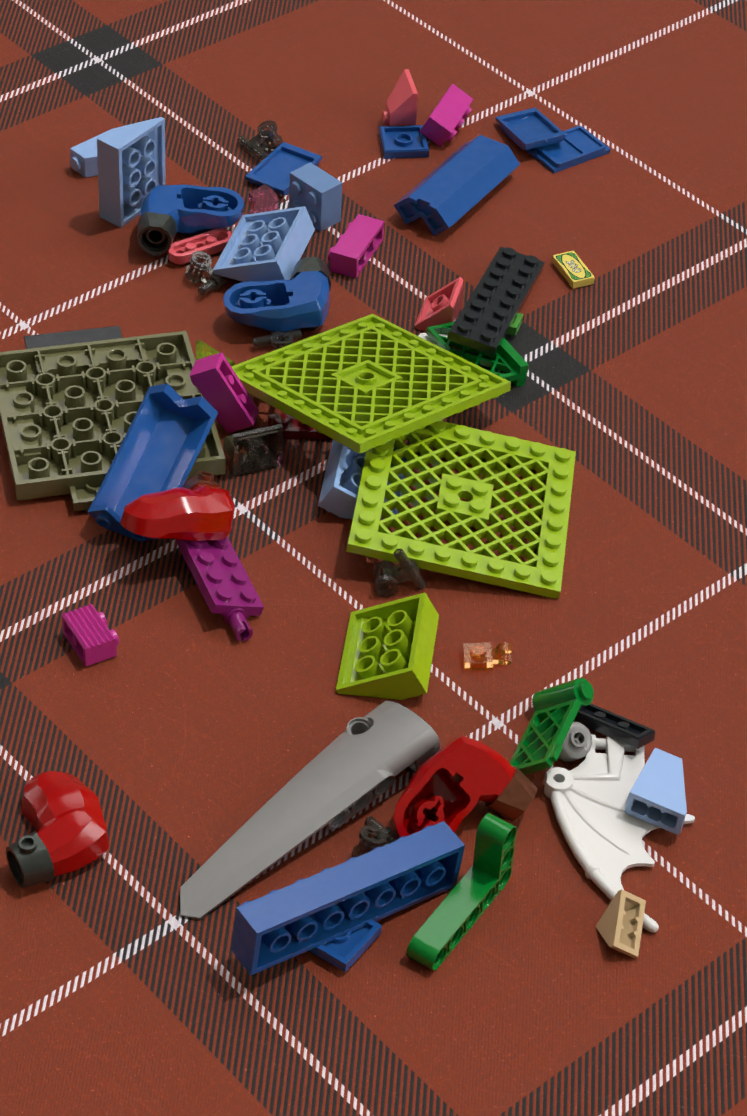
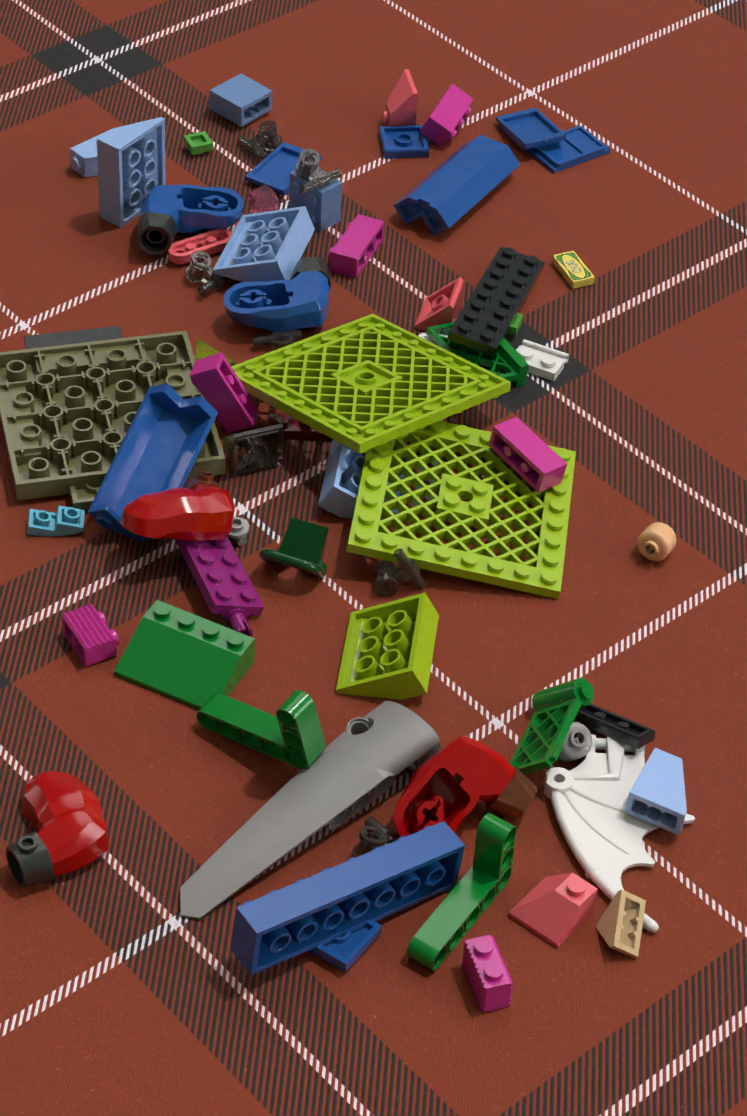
clear orange plate [463,642,512,671] -> none
none -> medium azure slope [27,505,85,536]
none -> green slope [114,600,255,710]
none -> bright green plate [184,131,213,155]
none -> green beam [196,690,326,769]
none -> medium blue brick [210,73,273,127]
none -> light grey plate [227,517,250,547]
none -> dark green piece [259,518,329,578]
none -> clear smoke piece [295,149,342,194]
none -> dark pink brick [462,935,514,1012]
none -> dark pink brick [488,417,567,493]
none -> coral slope [508,873,598,948]
none -> white plate [516,339,569,381]
none -> light nougat head [637,522,677,561]

